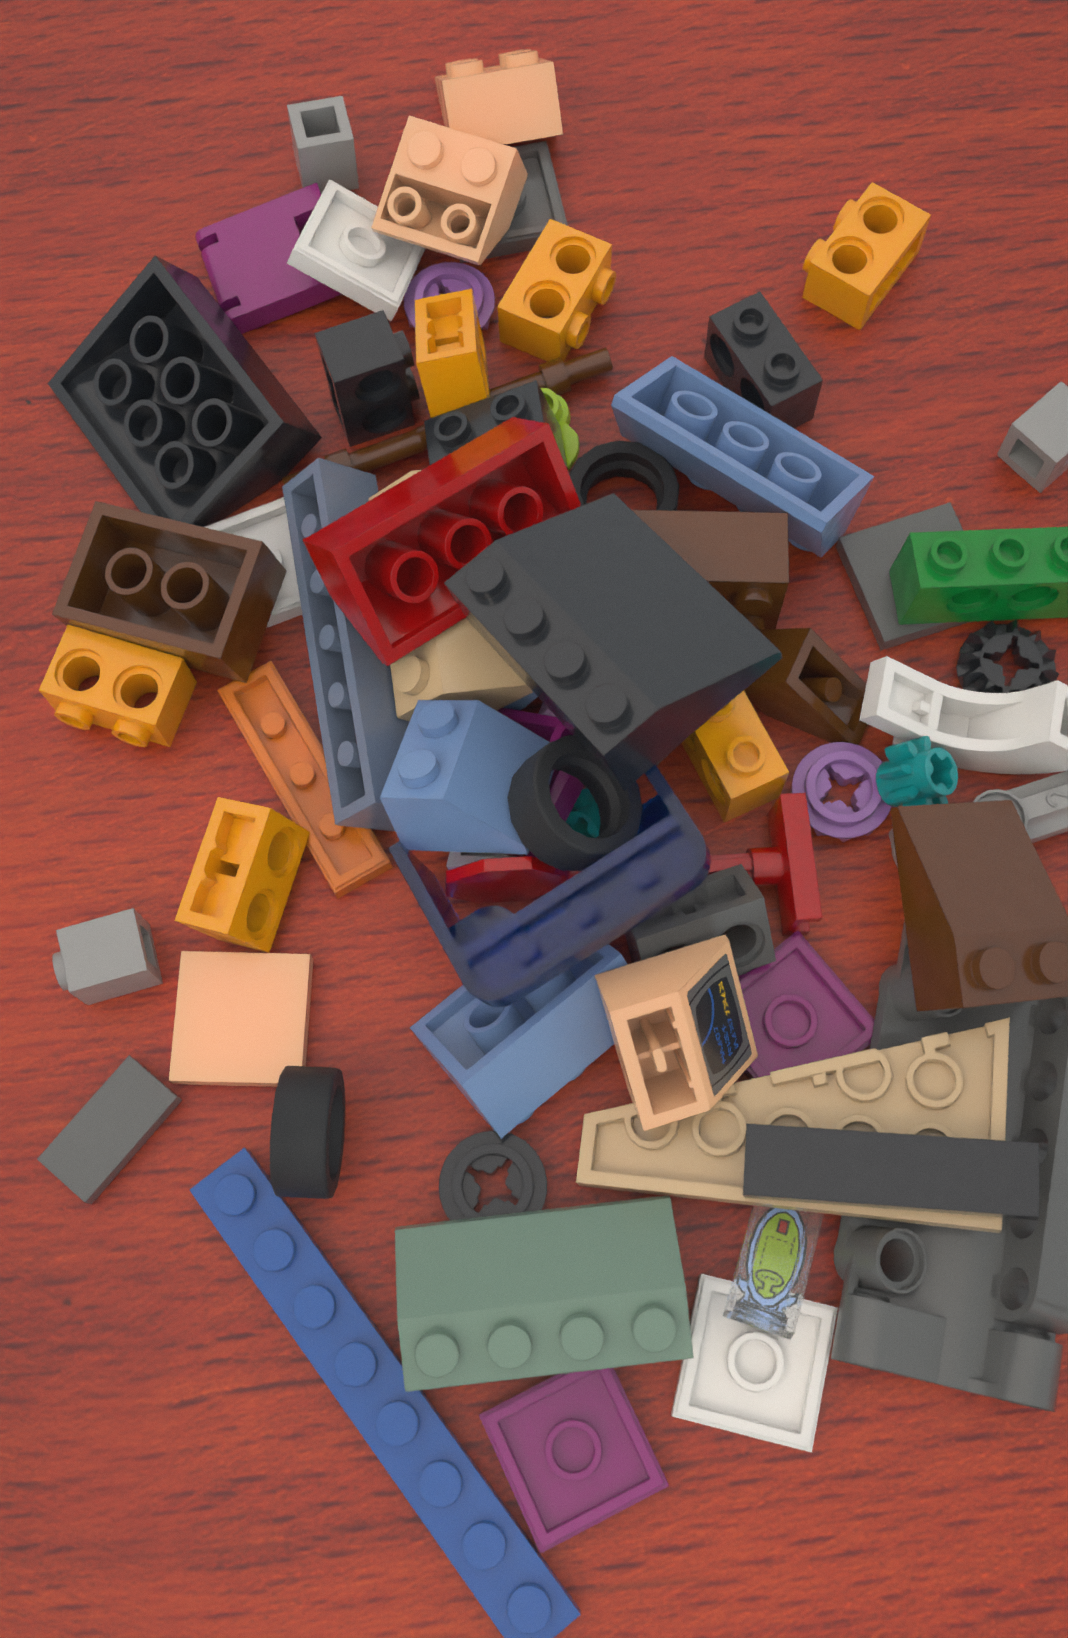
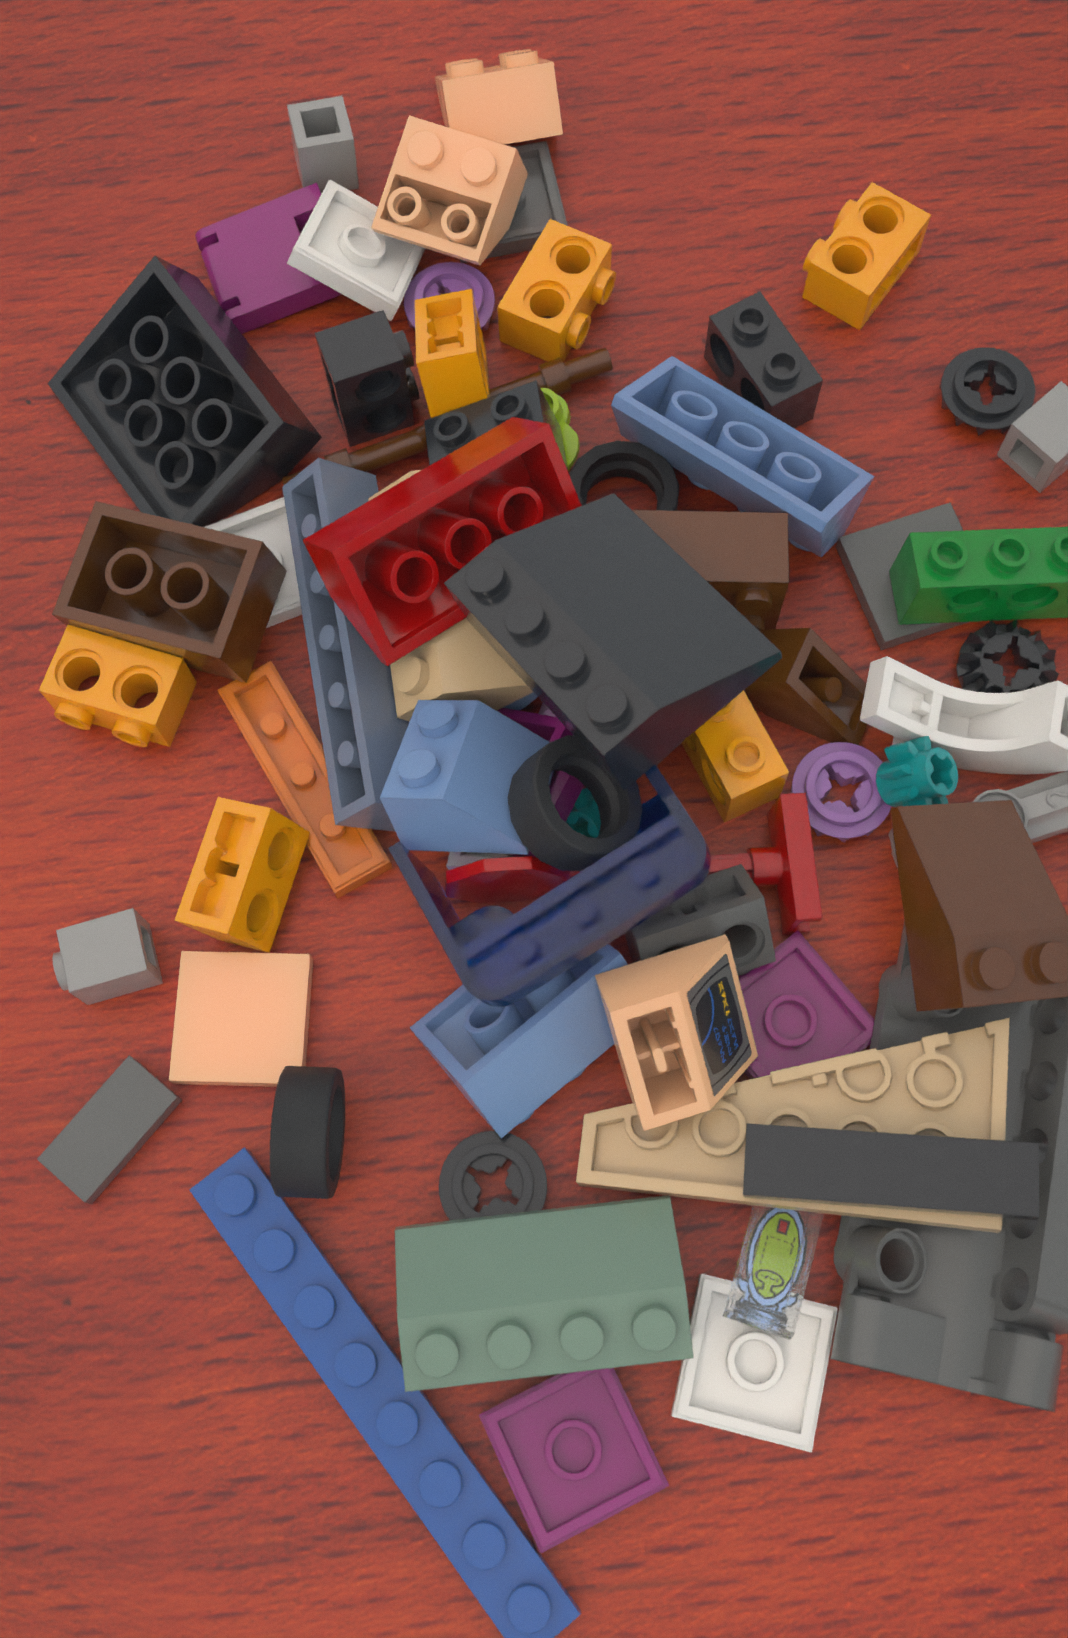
none -> black gear [938,347,1035,436]

